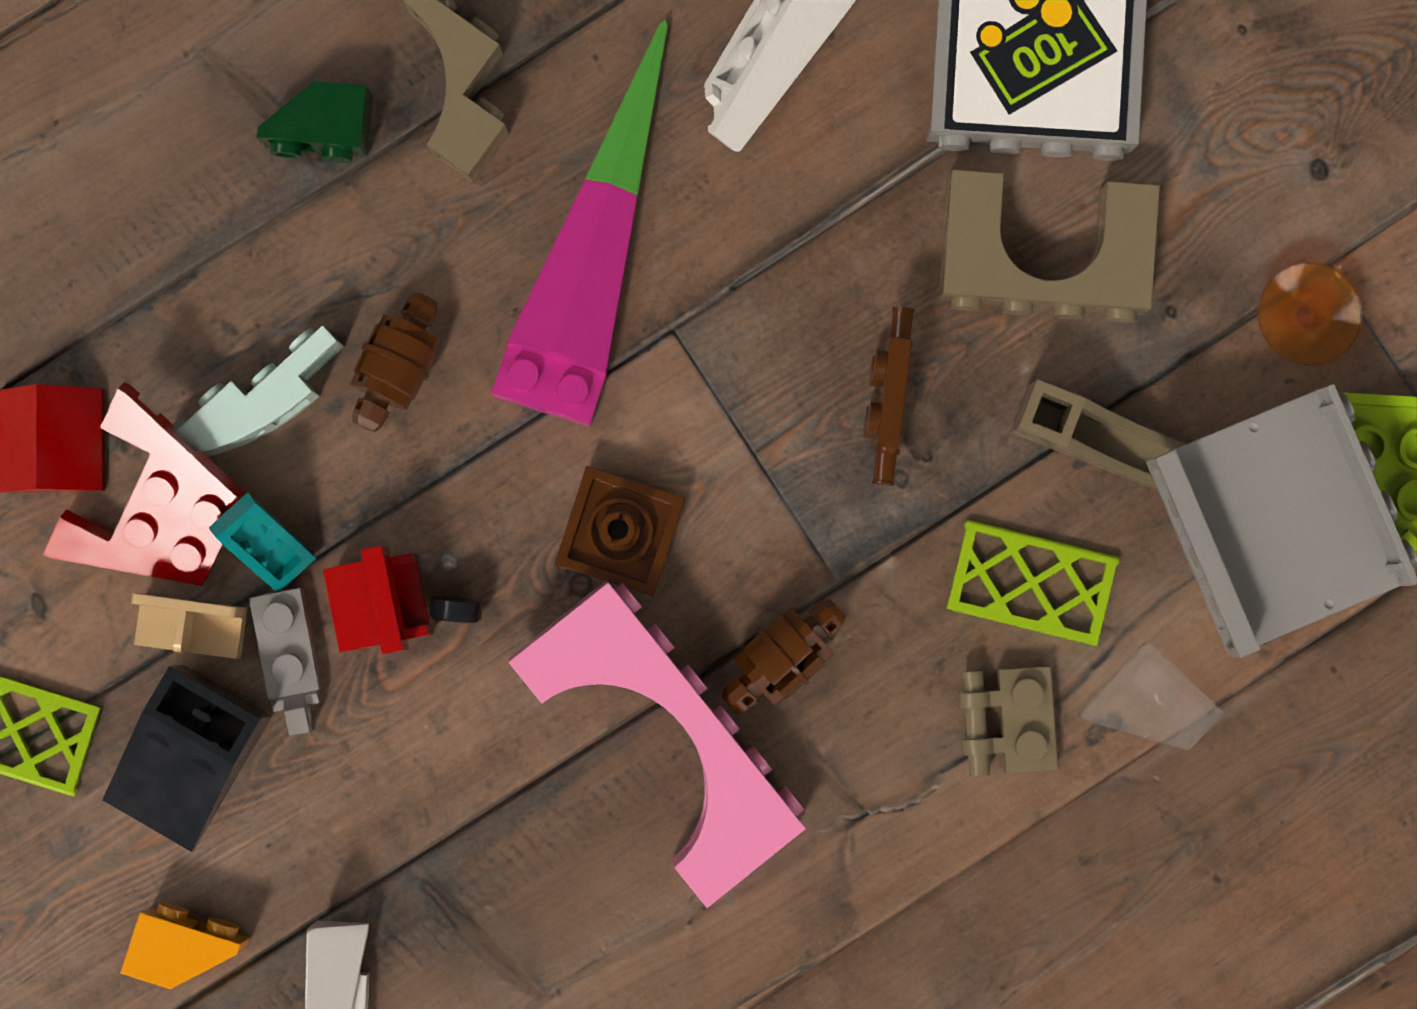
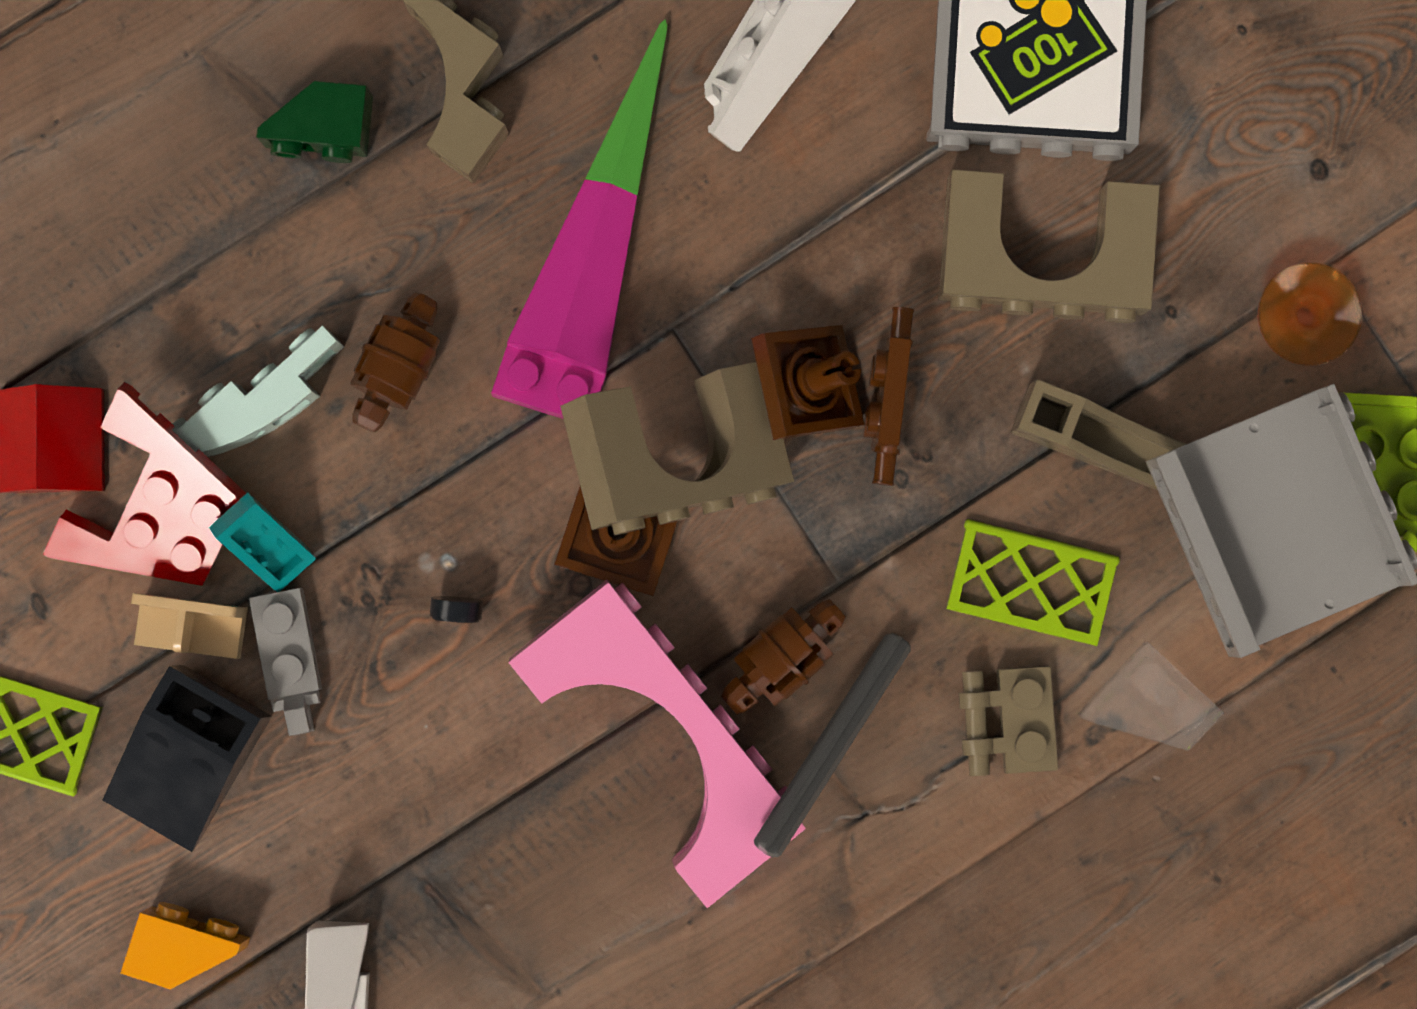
red plate [323,545,433,655] -> none
none -> dark tan arch [560,362,794,535]
none -> reddish brown plate [751,325,864,440]
none -> dark grey axle [754,633,911,858]

